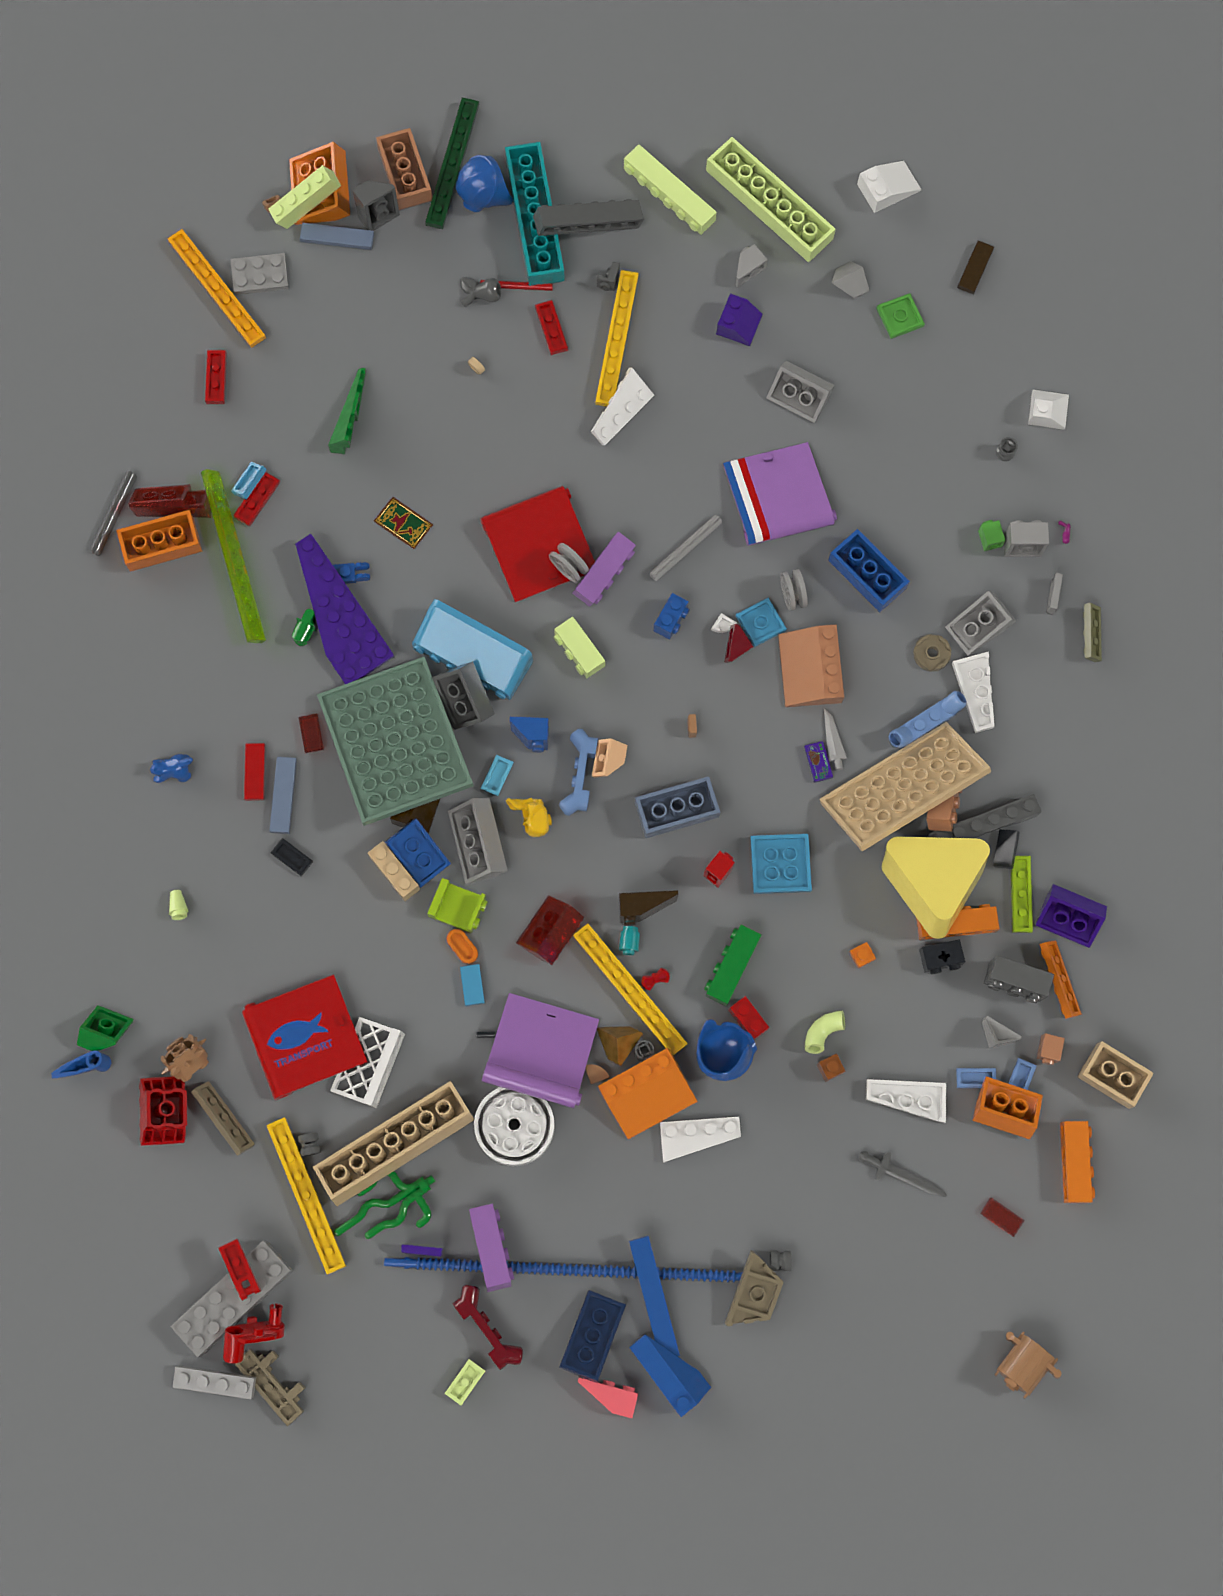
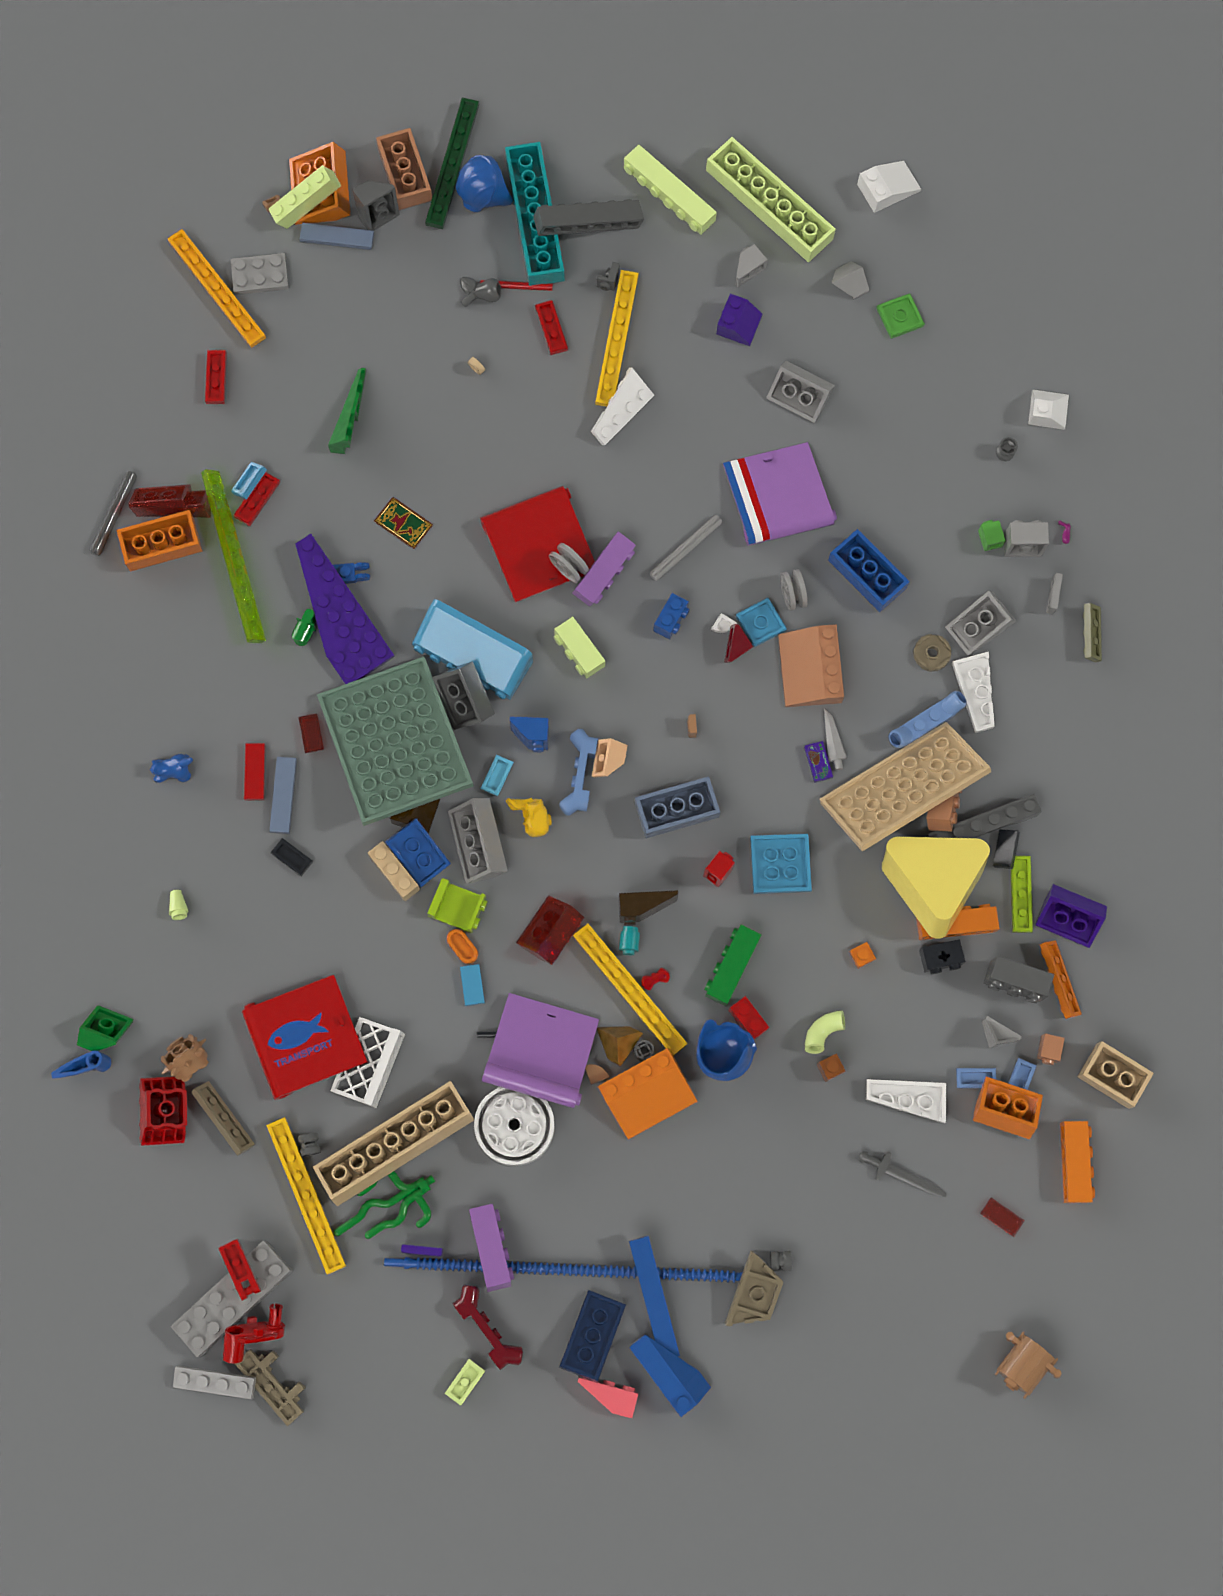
white wing [660,1117,741,1163] -> none
dark brown tile [957,240,994,295] -> none

